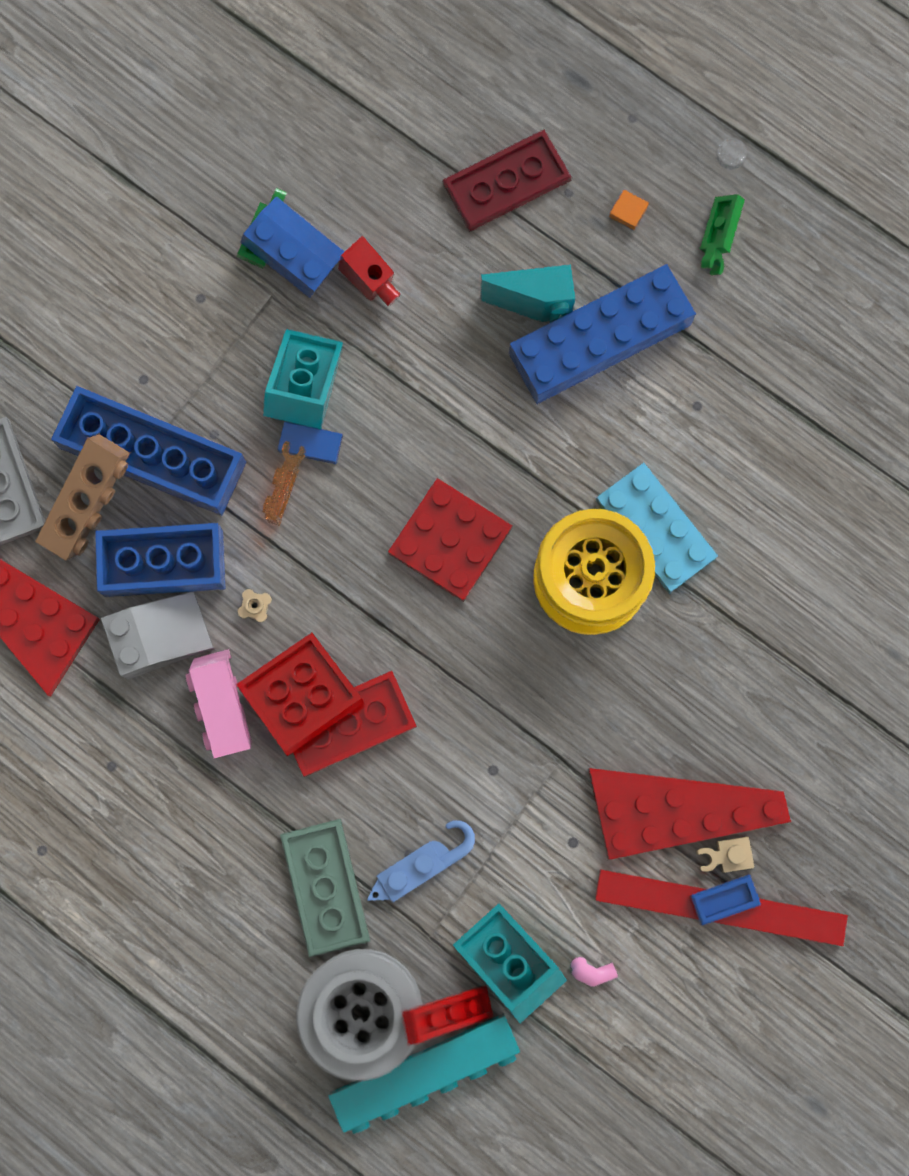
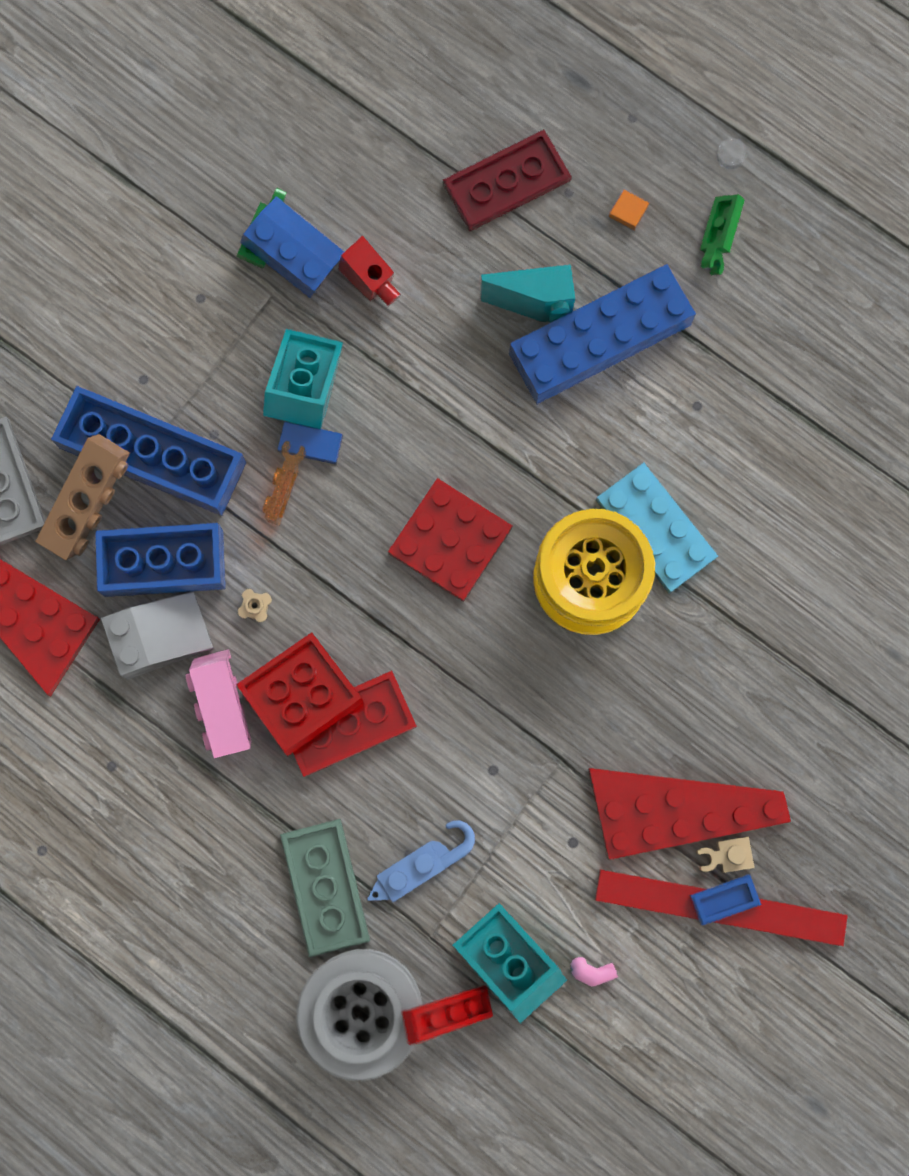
teal brick [328,1013,521,1134] -> none

